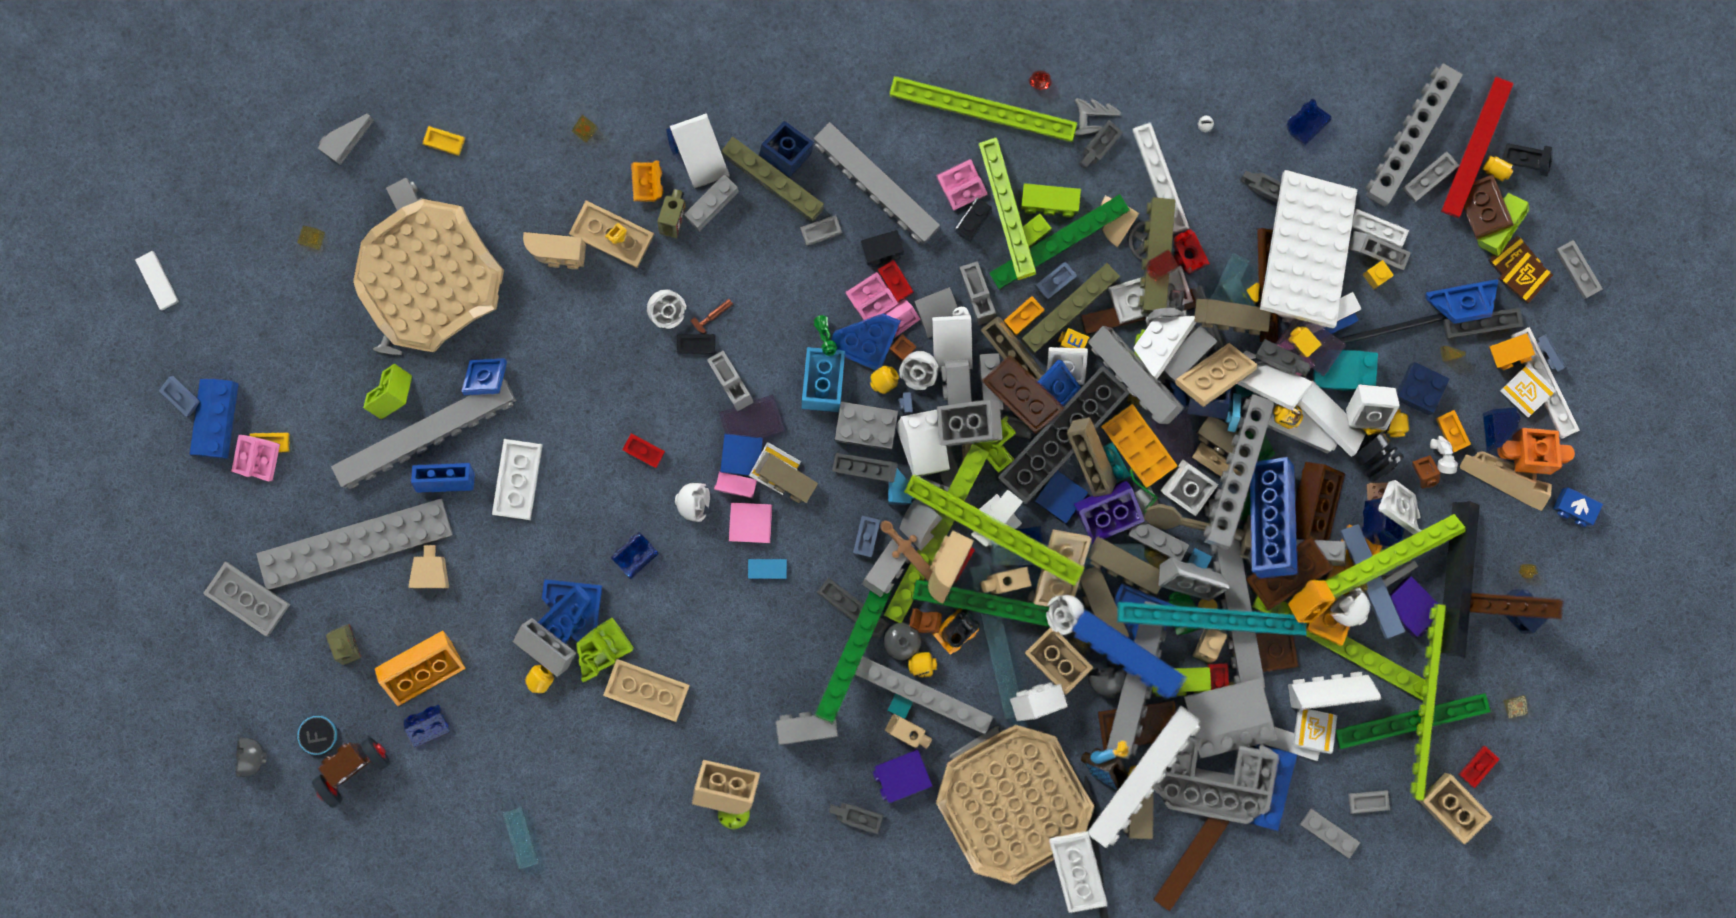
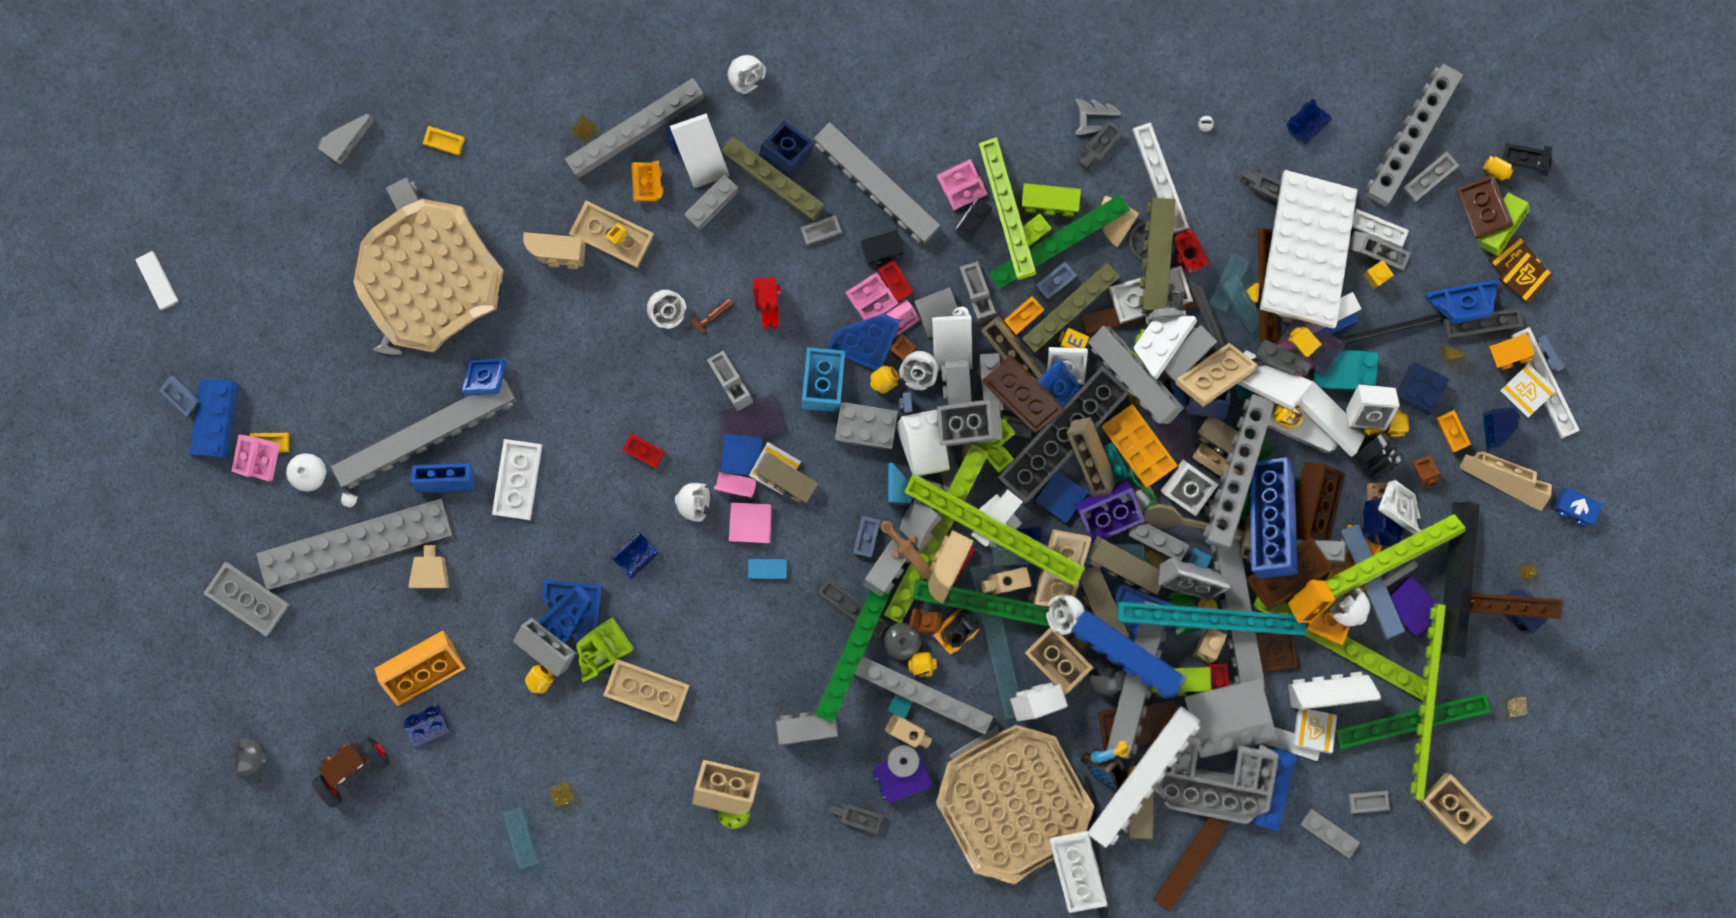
clear yellow slope [297,226,325,250] -> none
black tile [297,716,337,755] -> none
olive torso [326,624,361,665] -> none
lime panel [363,364,412,419] -> none
olive torso [657,190,685,239] -> none
black tile [677,334,715,354] -> none
green piece [814,315,837,356] -> none
dark grey plate [832,453,898,483] -> none
lime plate [889,76,1077,142] -> none
clear red hat [1029,71,1052,91] -> none
clear red brick [1146,250,1178,281] -> none
dark tan brick [1194,299,1271,335] -> none
medium azure plate [1225,393,1241,432] -> none
white arm [1430,436,1458,474] -> none
red tile [1441,77,1514,218] -> none
red plate [1458,746,1500,788] -> none
orange brick [1497,428,1575,475] -> none
light grey plate [1555,240,1602,299] -> none
none -> white cylinder [286,453,327,492]
none -> white hinge [341,492,358,508]
none -> clear yellow plate [549,781,575,807]
none -> light grey brick [565,78,705,179]
none -> white cylinder [728,55,766,94]
none -> red piece [753,277,781,331]
none -> light grey piece [888,745,919,777]

